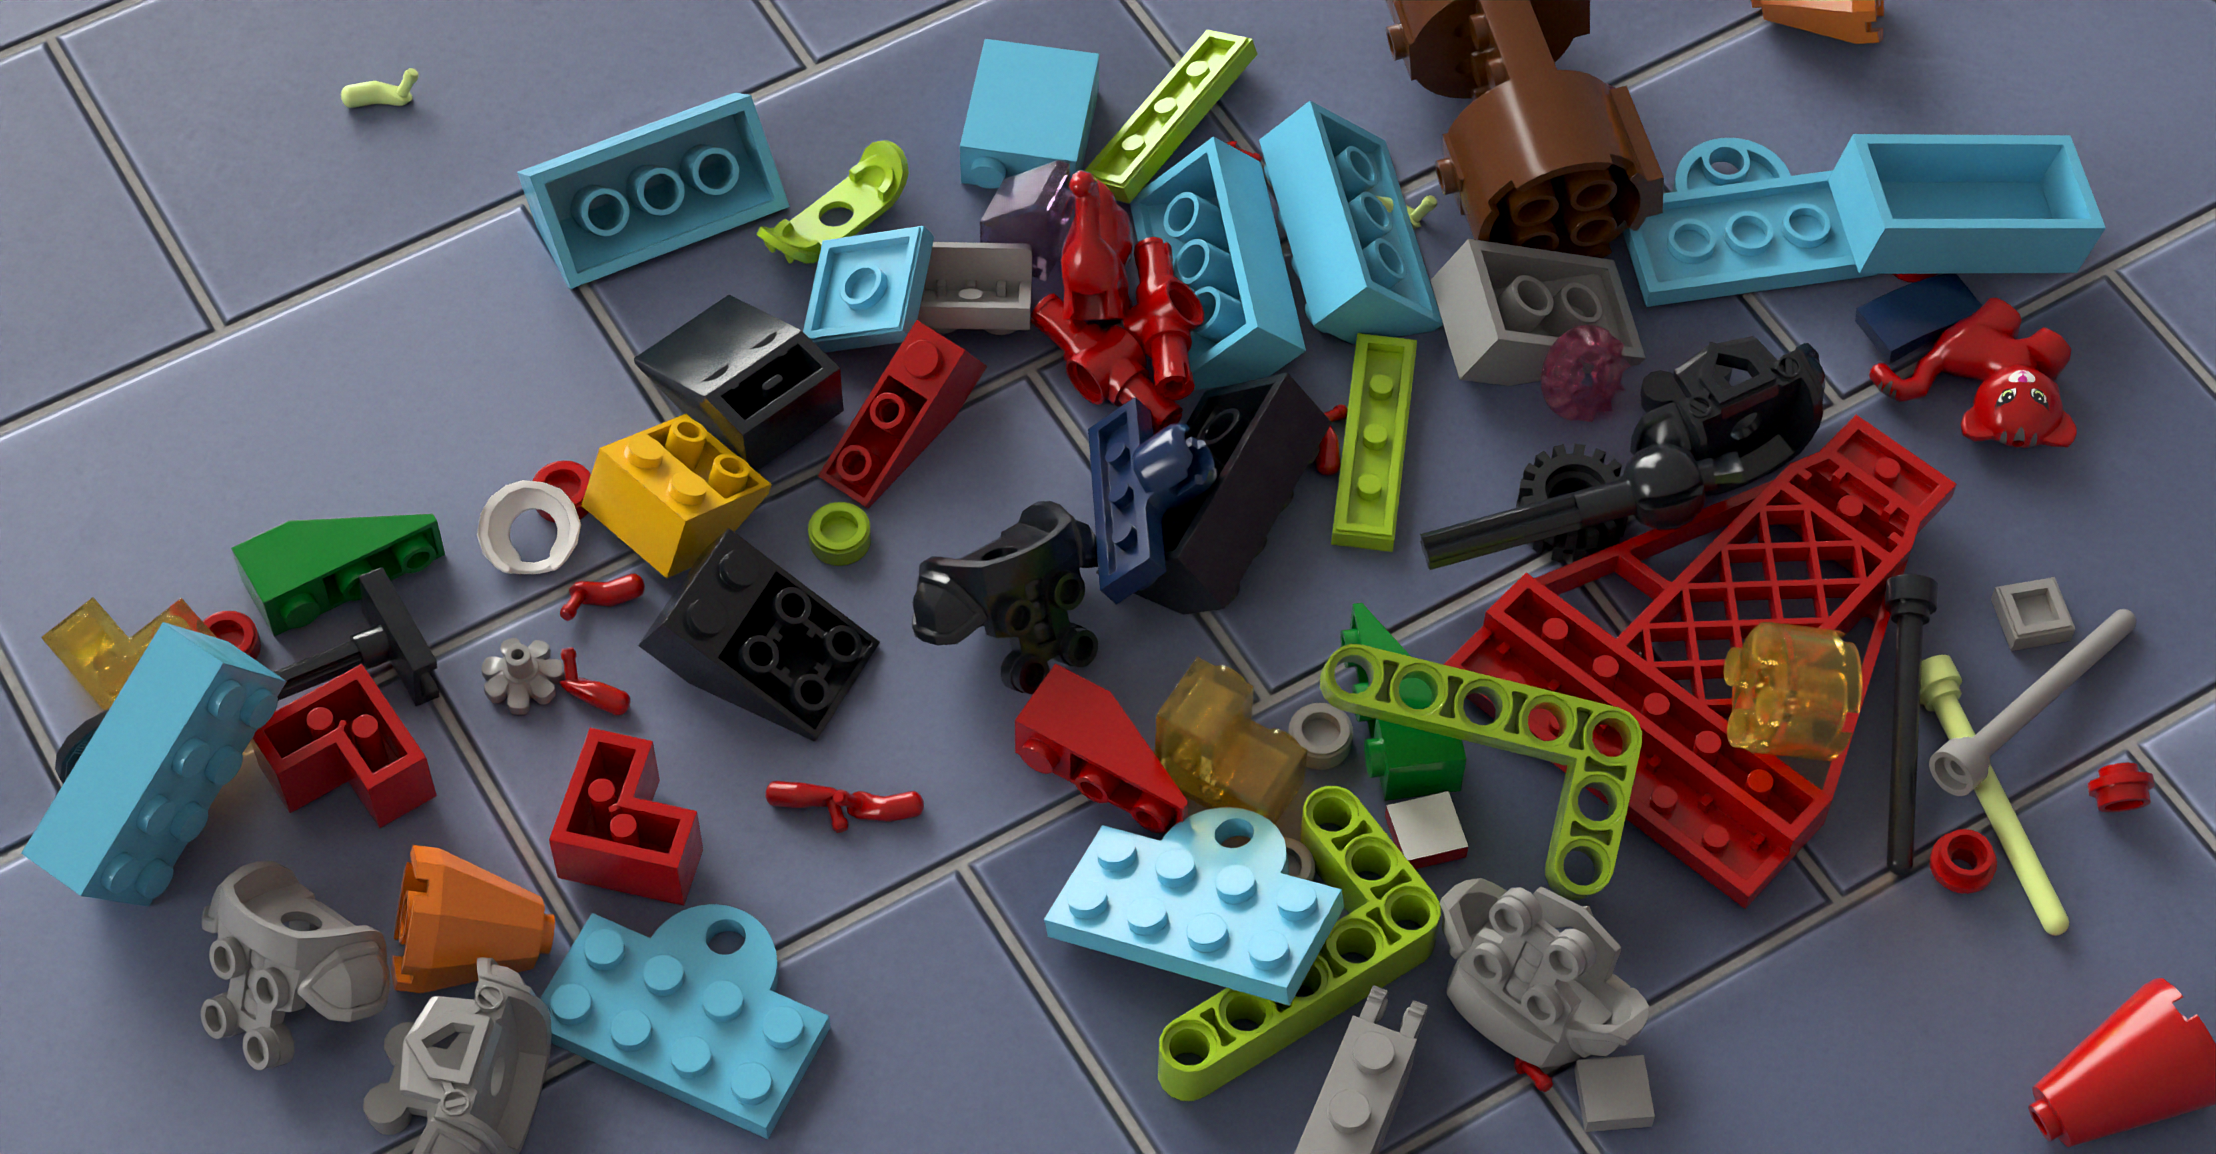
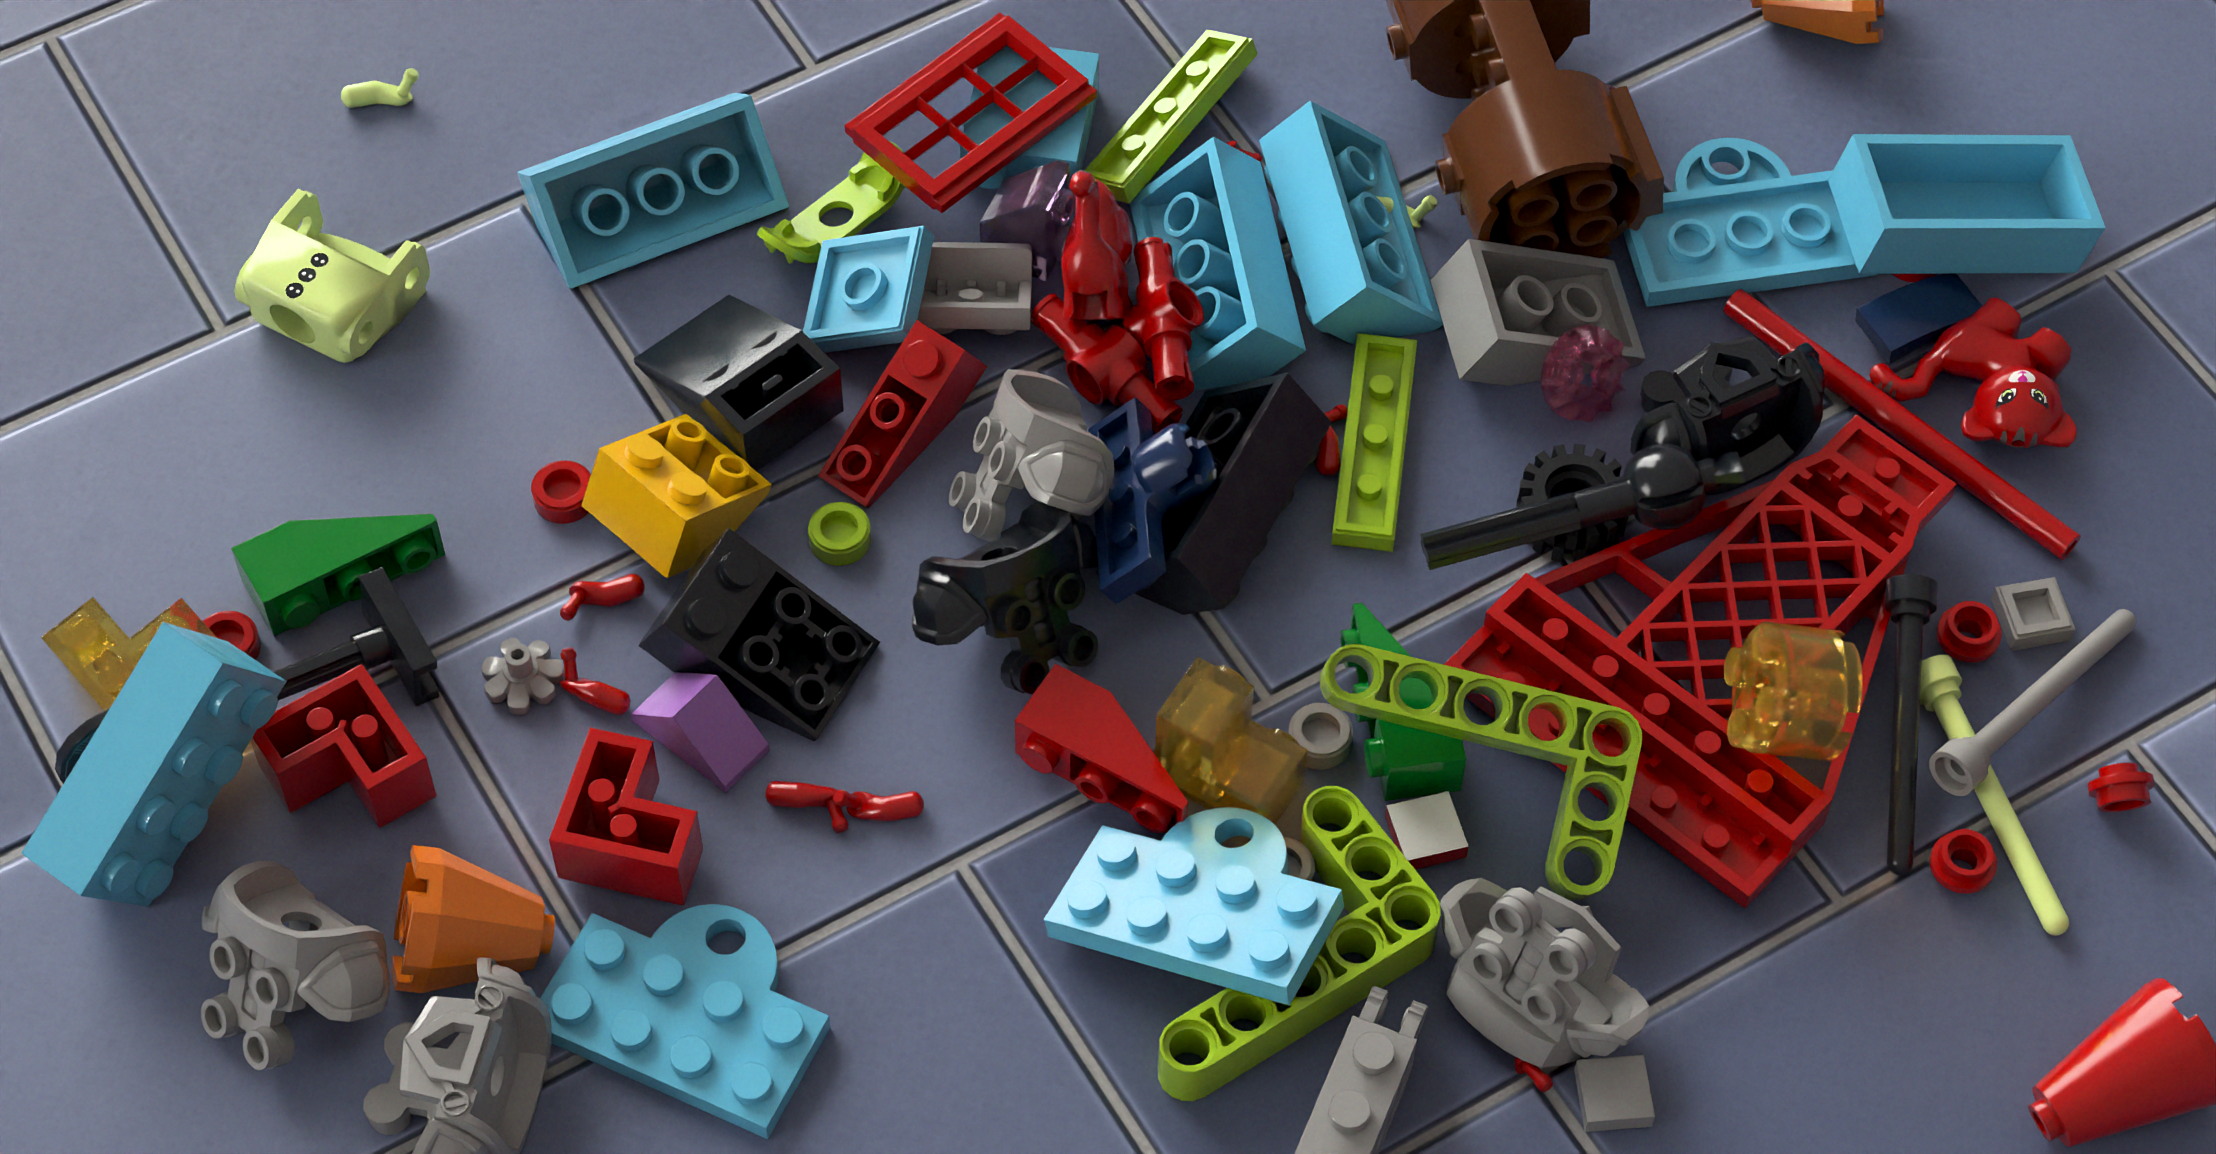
white piece [477,480,581,574] -> none
none -> yellowish green piece [235,189,430,363]
none -> medium lavender slope [631,672,770,793]
none -> red piece [844,12,1097,213]
none -> light grey piece [949,369,1114,542]
none -> red piece [1723,289,2081,560]
none -> red plate [1936,601,2002,662]

